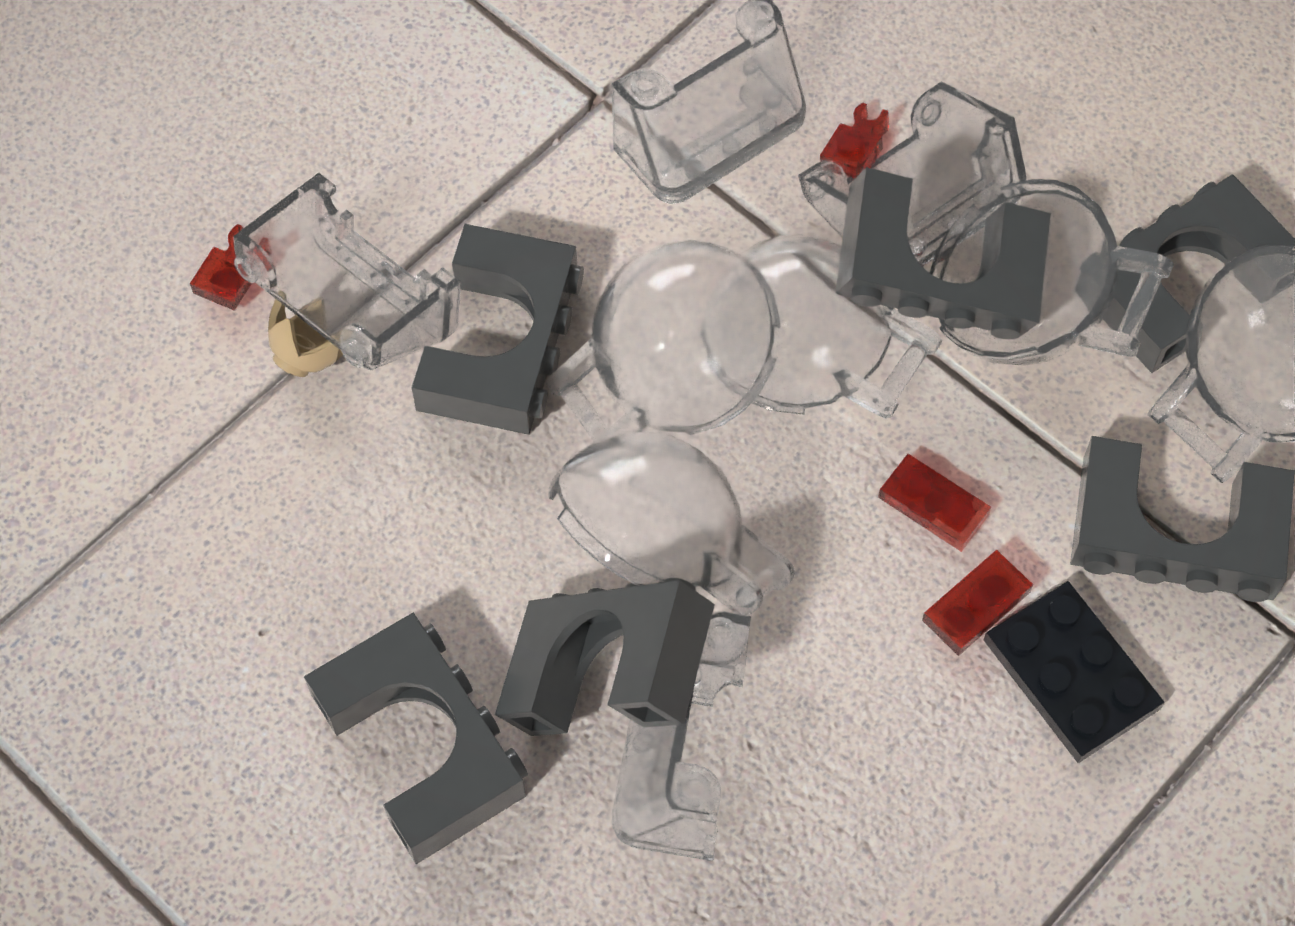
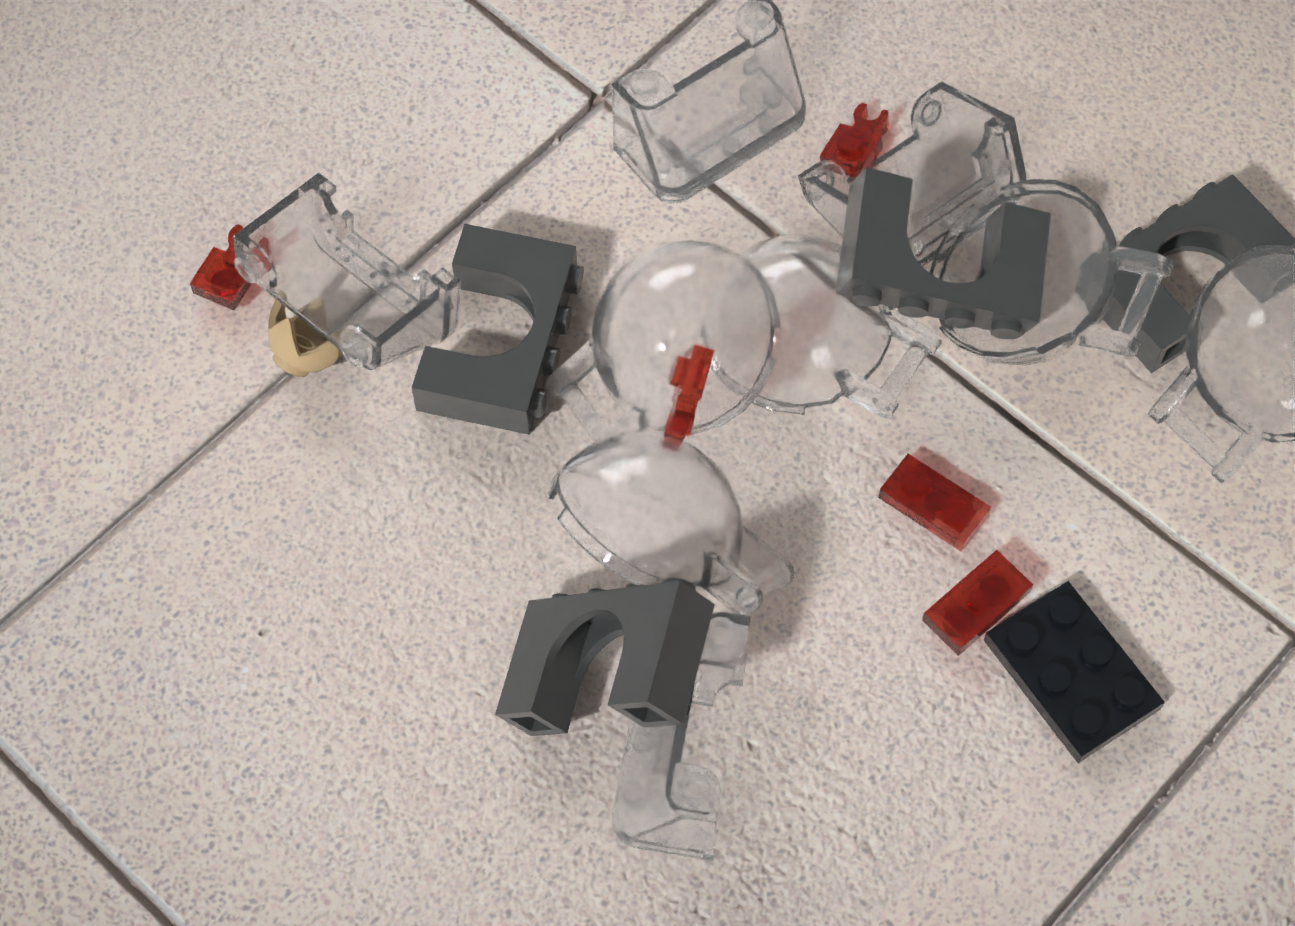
dark grey arch [304,612,528,864] -> none
dark grey arch [1070,436,1295,602] -> none
none -> clear red plate [664,344,715,440]

